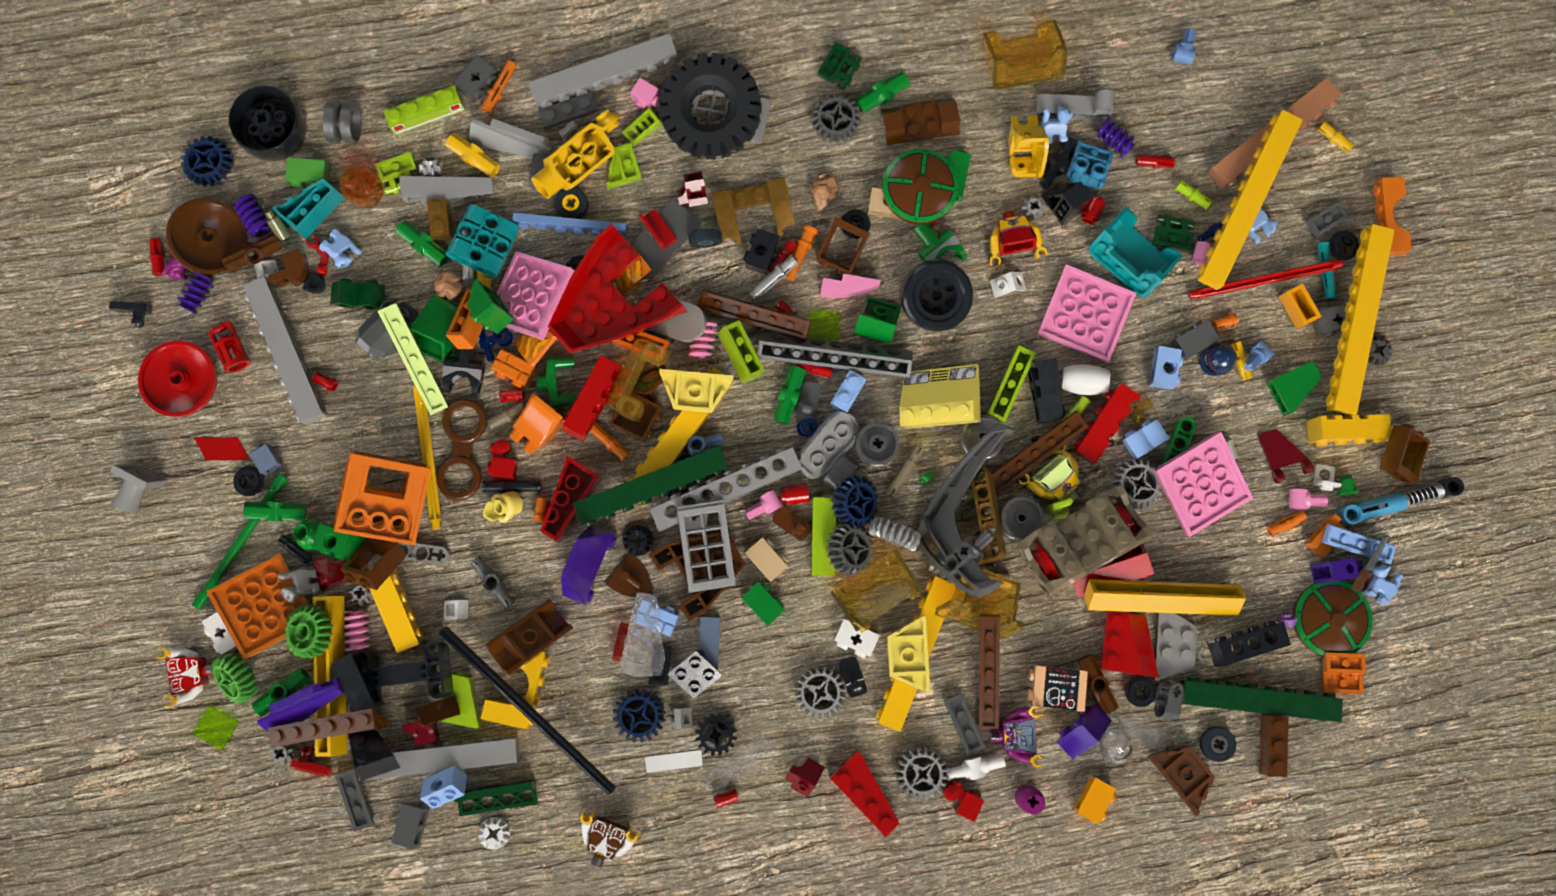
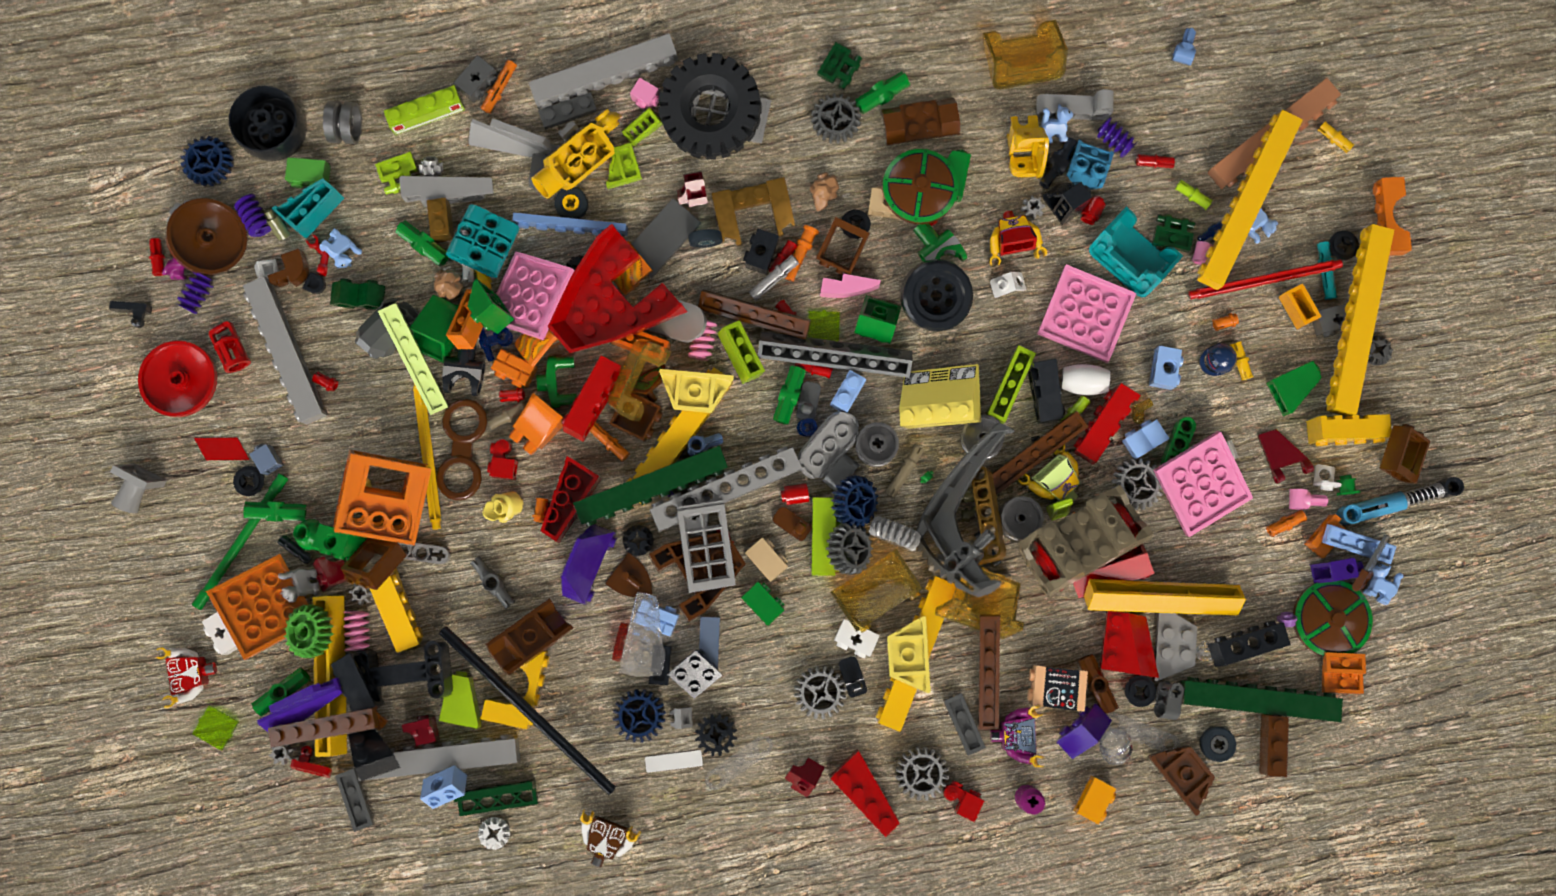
bright green gear [211,652,258,704] -> none
reddish brown piece [220,233,282,273] -> none
clear orange brick [339,166,383,209] -> none
dark grey hinge [391,803,430,849] -> none
reddish brown slope [416,696,461,727] -> none
white slope [444,600,468,620] -> none
yellow piece [445,133,500,178] -> none
black pin [482,479,542,494] -> none
red panel [638,209,677,251] -> none
red pin [713,789,739,809] -> none
bright pink axle [745,490,783,520] -> none
white pin [946,755,1006,781] -> none
dark grey piece [1171,320,1220,361] -> none
medium blue axle [1244,340,1275,371] -> none
dark grey plate [1305,201,1350,238] -> none

